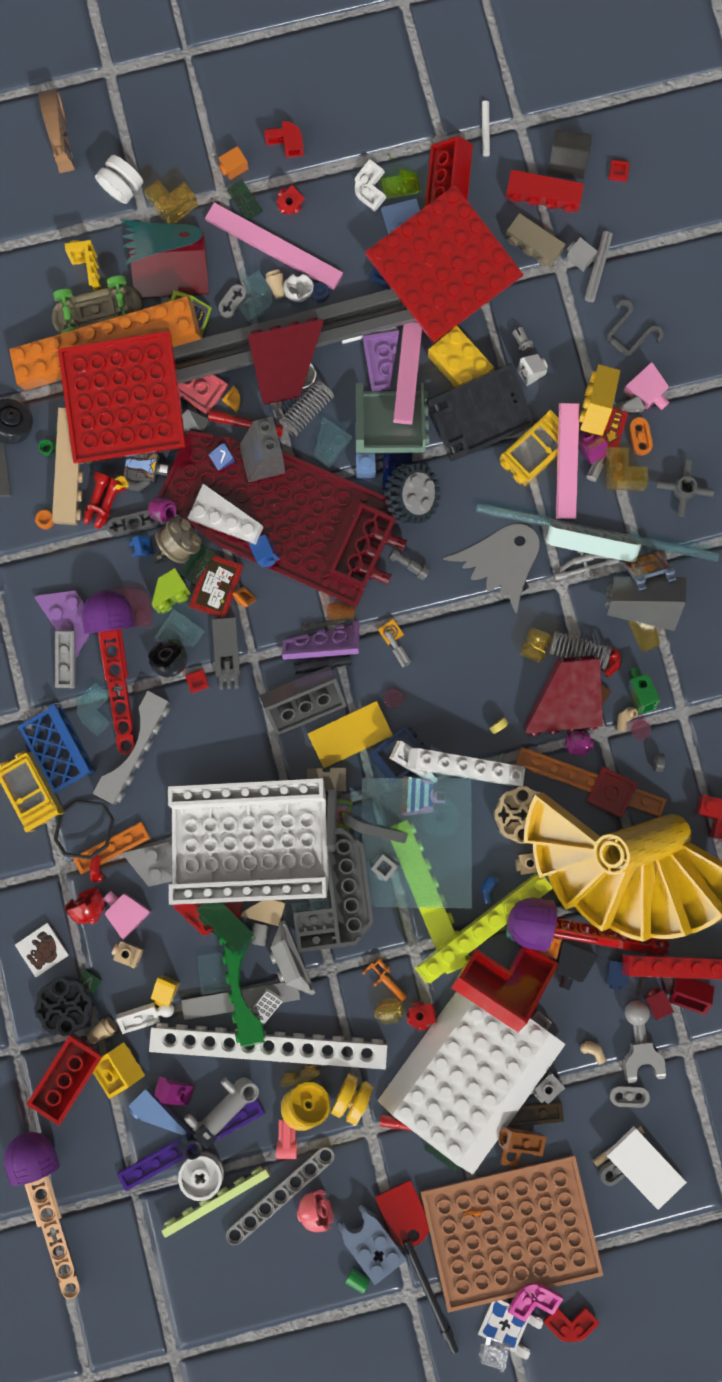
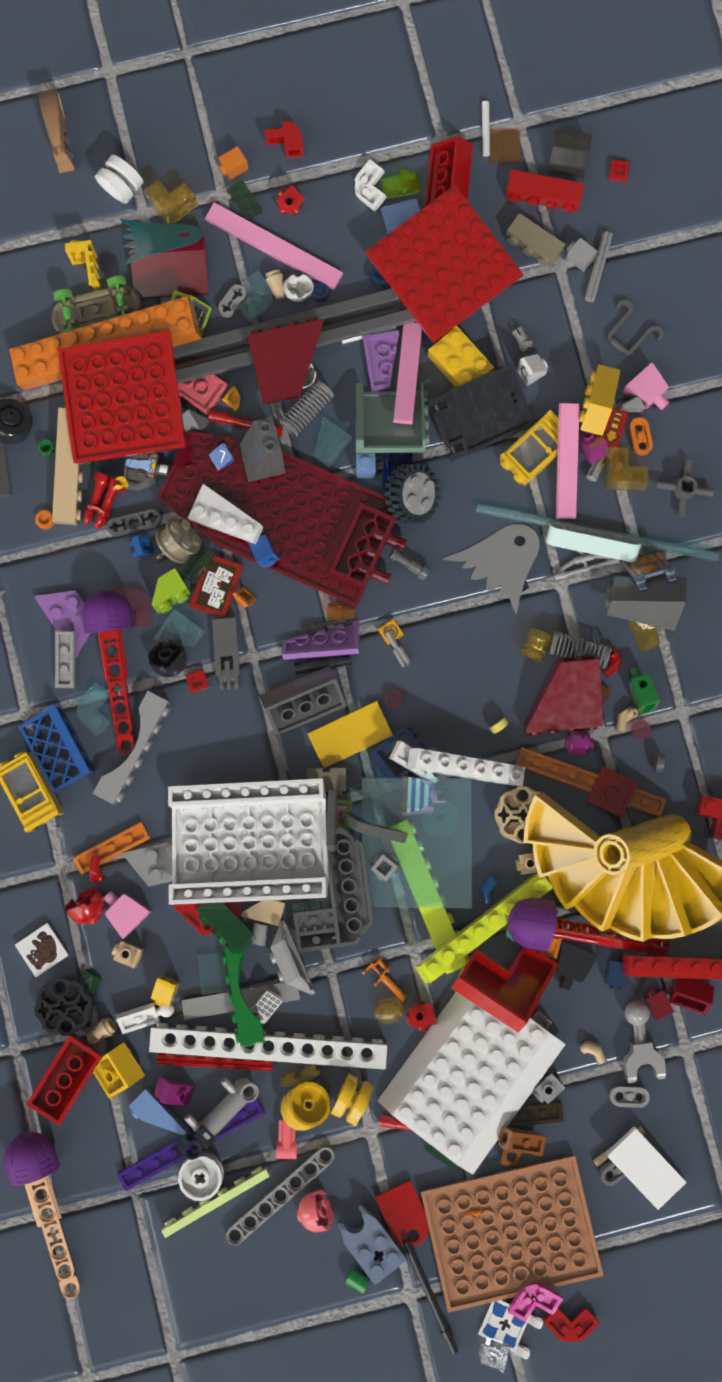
black piece [54,800,114,859] -> none
magenta head [148,496,177,523] -> none
none -> red axle [156,1053,273,1071]
none -> clear orange piece [490,129,520,164]

